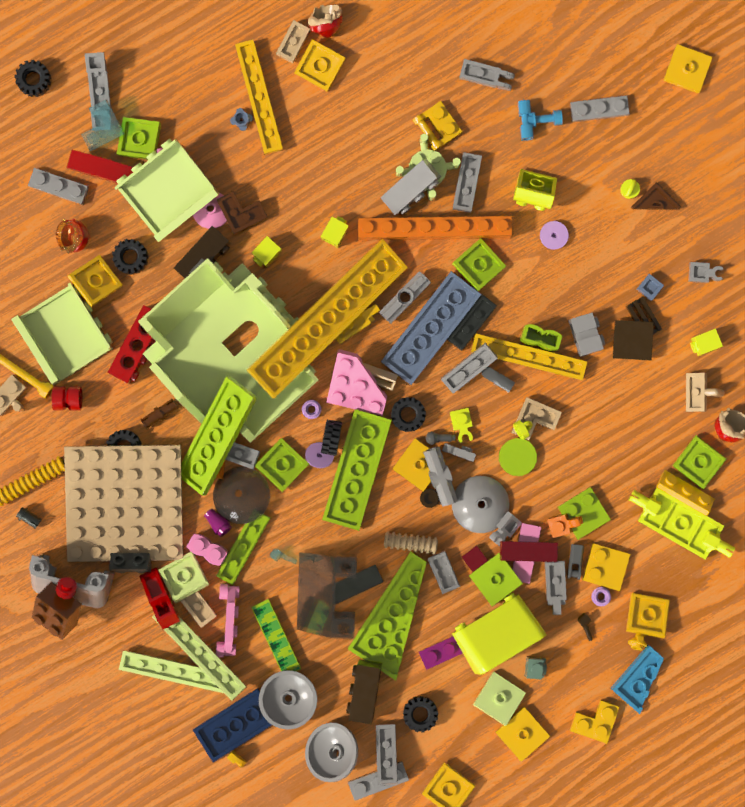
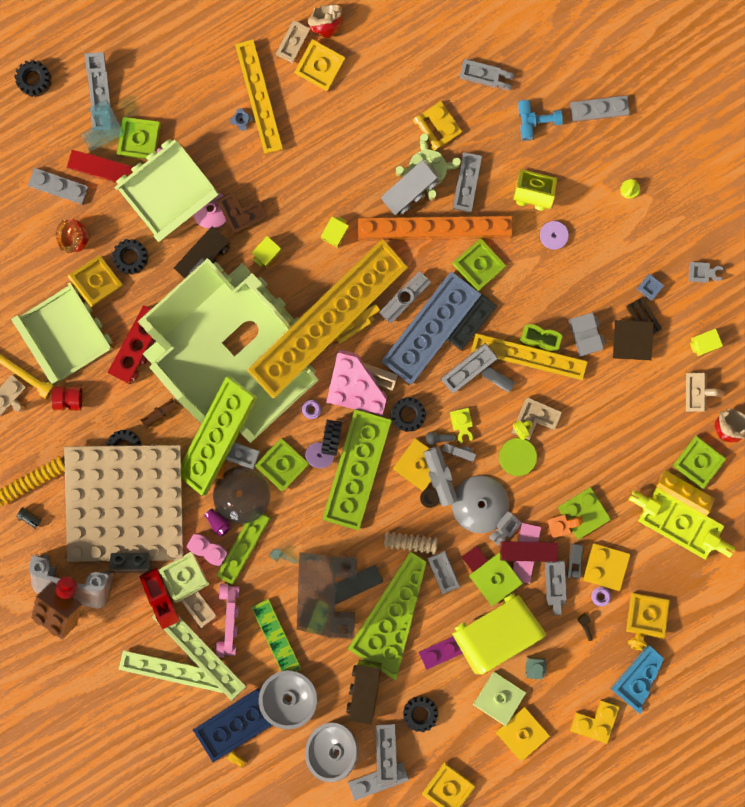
reddish brown tile [631,182,681,210] -> none
yellow plate [663,44,712,94] -> none

